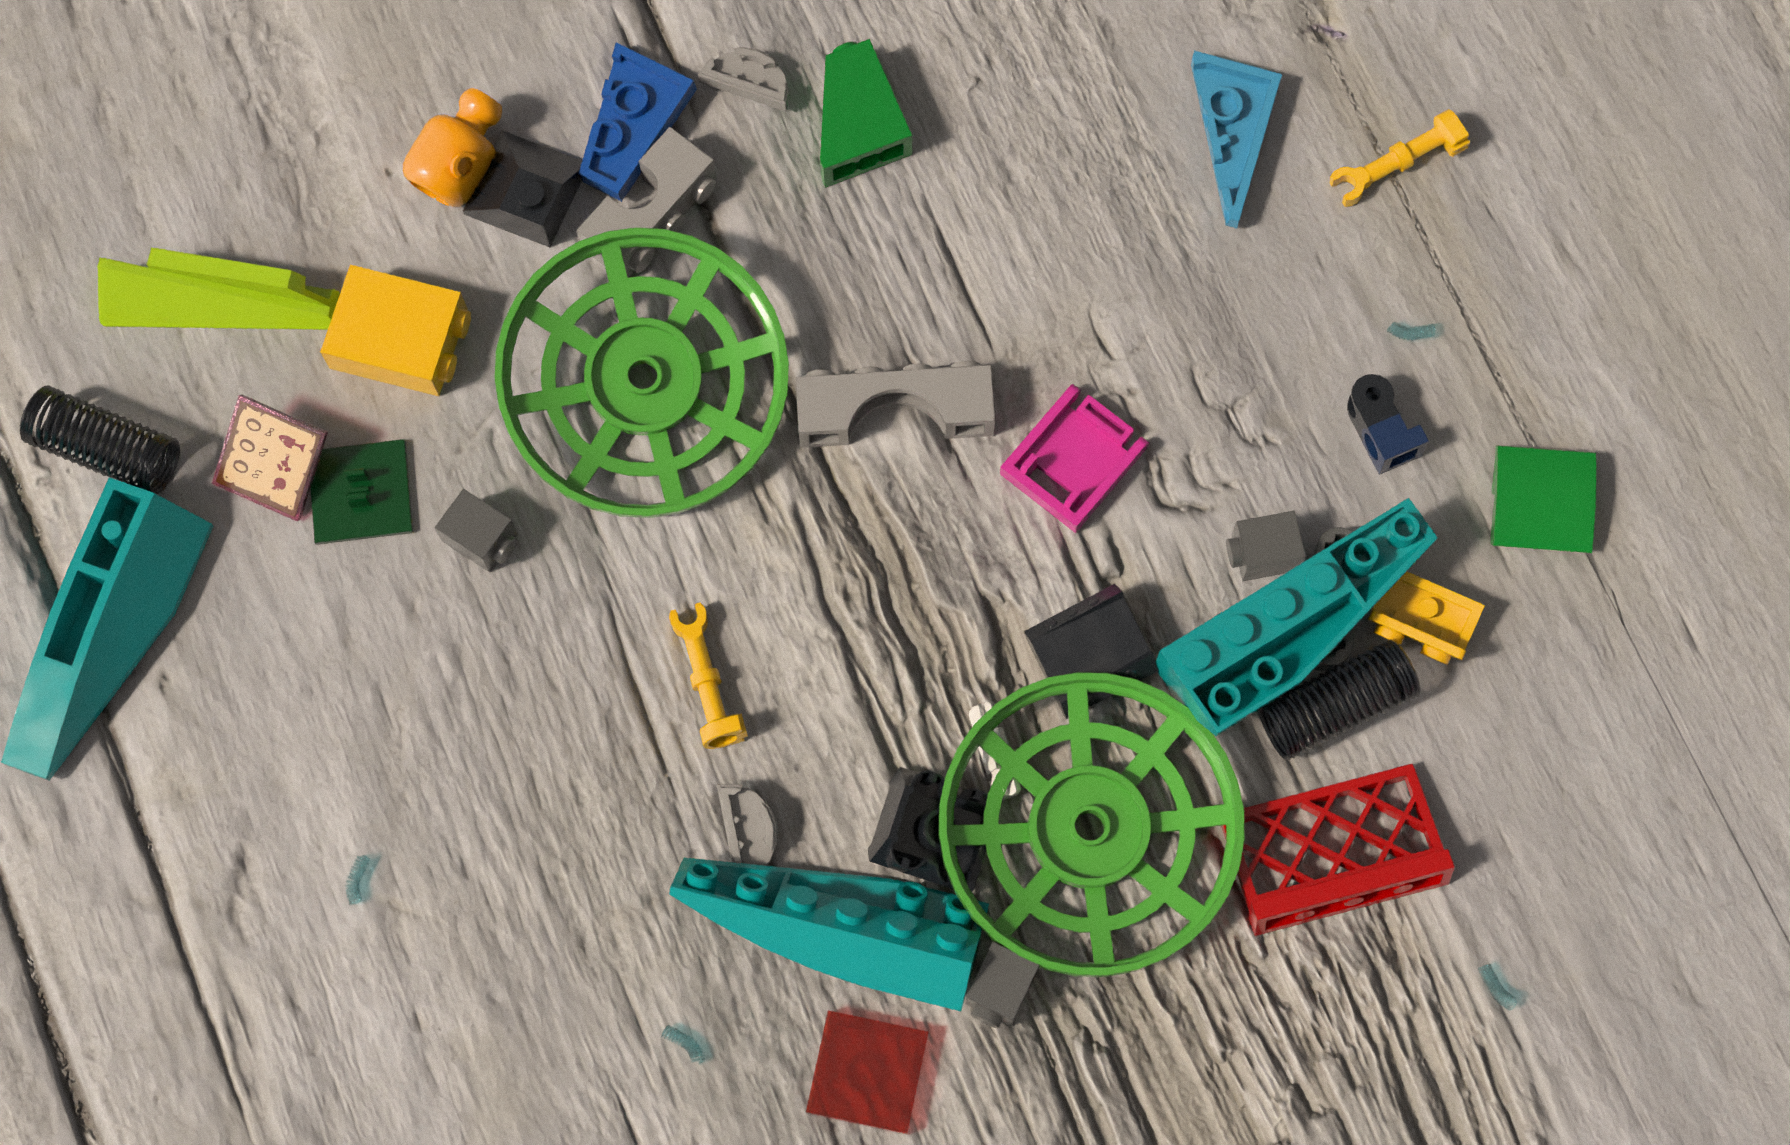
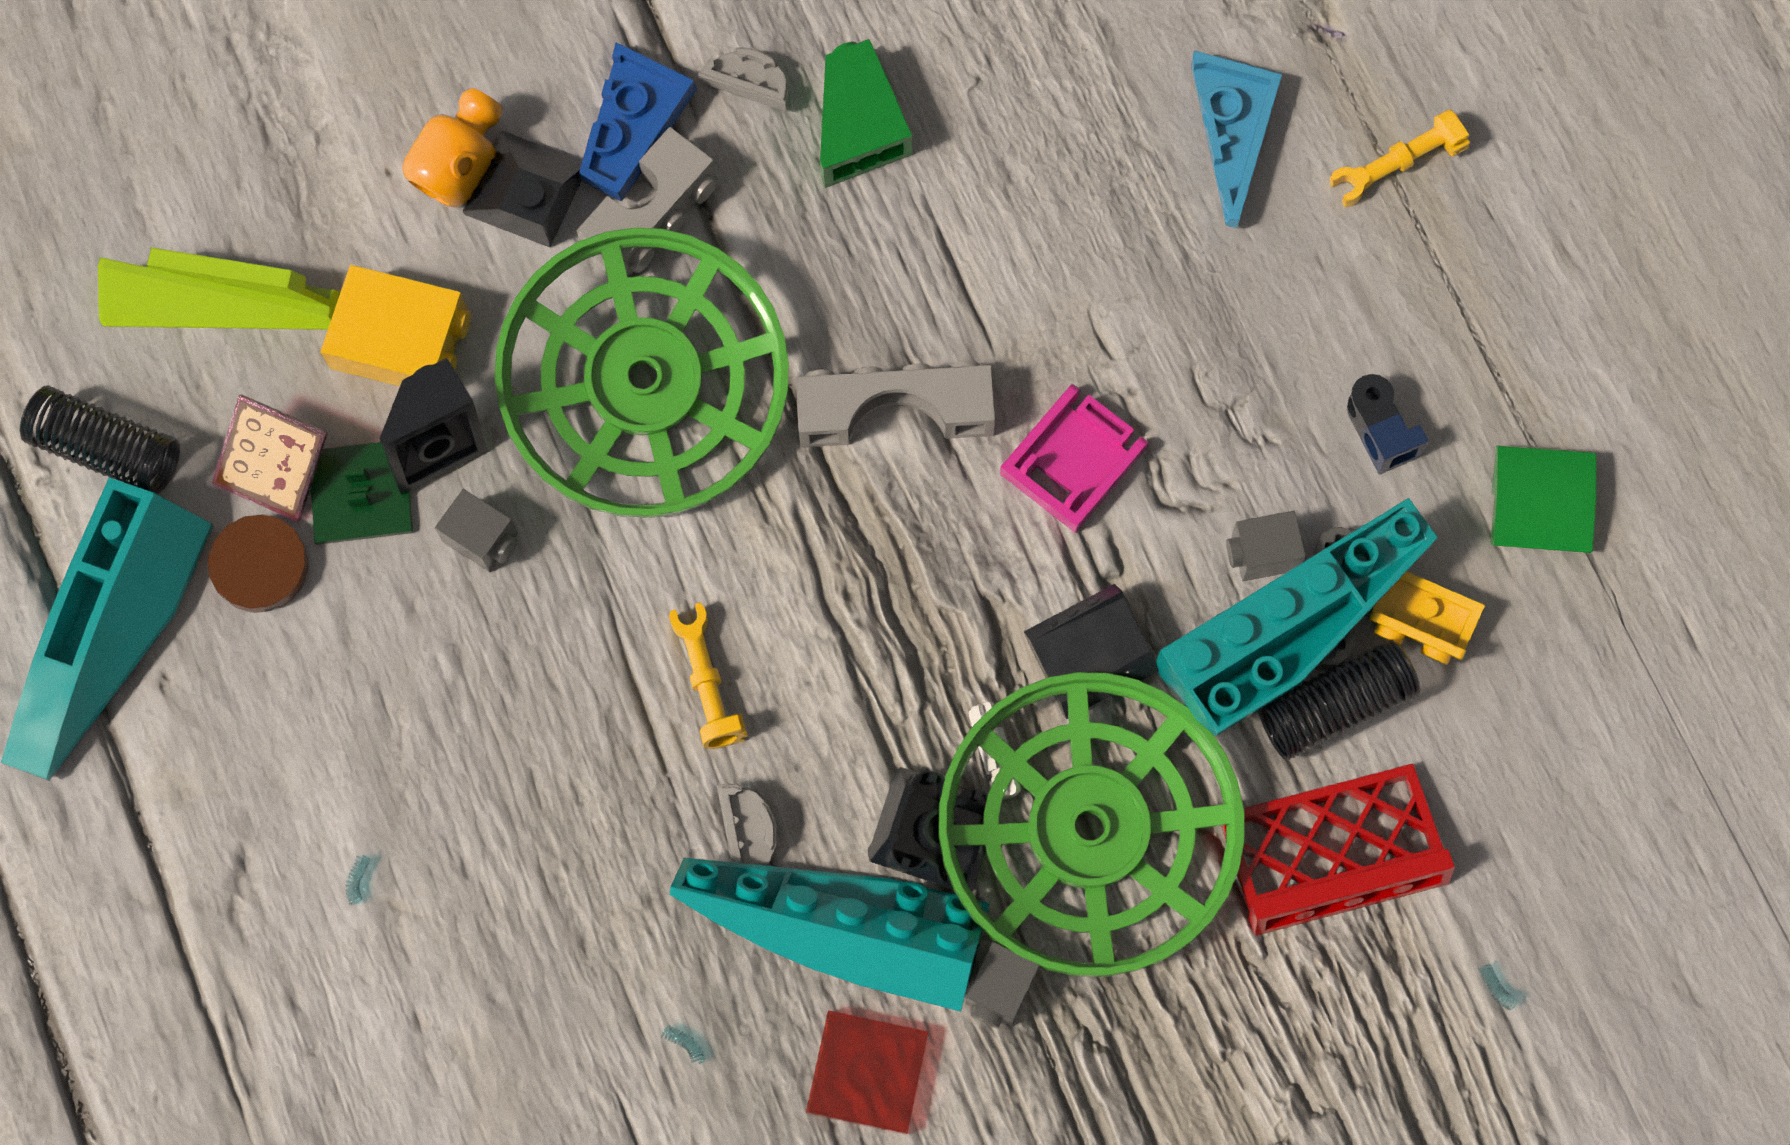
clear light blue leg [1386,321,1435,341] -> none
none -> reddish brown tile [208,514,309,613]
none -> black slope [379,358,488,495]

